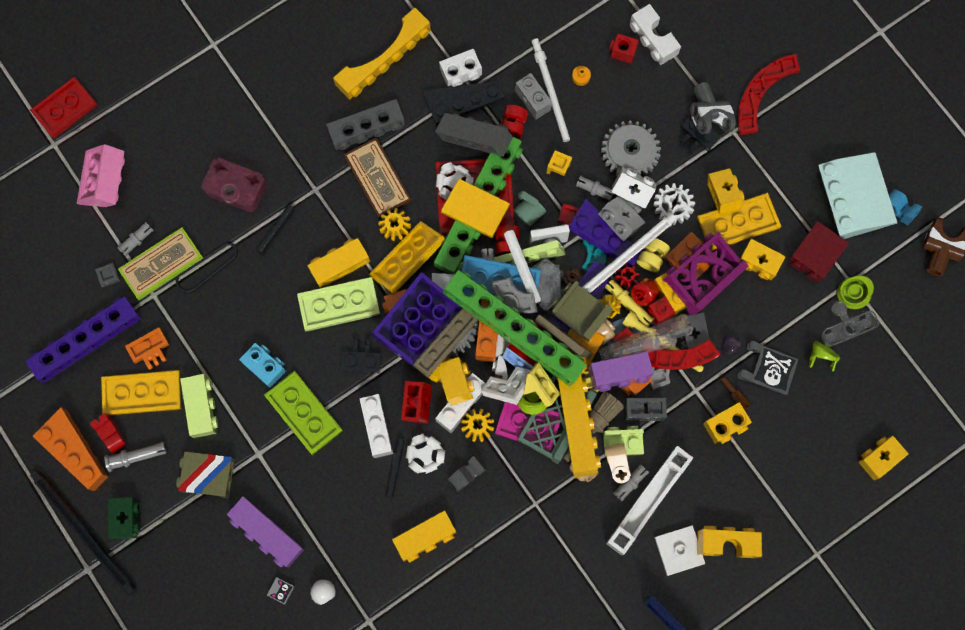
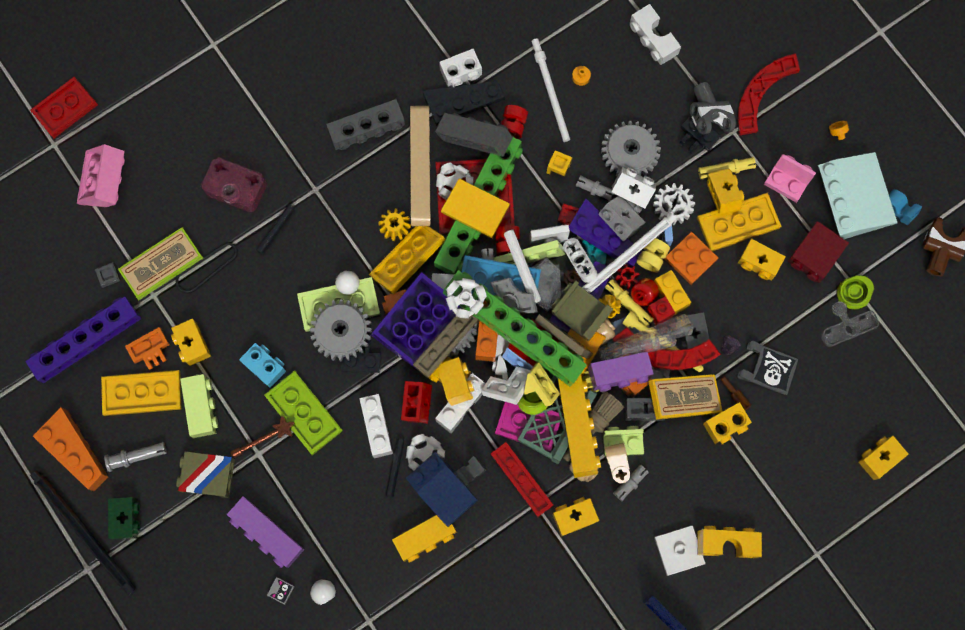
red leg [90,413,126,453] -> none
light grey pin [117,222,154,256] -> none
yellow brick [307,238,370,288] -> none
yellow arch [333,8,431,100] -> none
tile [343,138,412,219] -> none
yellow gear [462,409,494,442] -> none
sand green piece [514,191,547,227] -> none
light grey brick [515,73,552,120] -> none
white arch [606,446,693,556] -> none
red brick [609,34,639,64] -> none
magenta fence [662,232,748,316] -> none
lime piece [808,341,840,371] -> none
none -> yellow brick [171,319,211,366]
none -> copper piece [230,416,295,458]
none -> light grey gear [310,299,372,362]
none -> white piece [335,271,360,295]
none -> dark blue slope [406,452,478,527]
none -> tan beam [410,106,430,226]
none -> white piece [445,278,487,319]
none -> red plate [490,442,554,518]
none -> yellow brick [552,497,599,536]
none -> white beam [563,238,597,283]
none -> tile [648,374,723,420]
none -> light blue tile [662,226,673,246]
none -> light yellow pin [698,157,756,179]
none -> bright pink bracket [764,154,816,203]
none -> light orange tile [829,121,849,140]

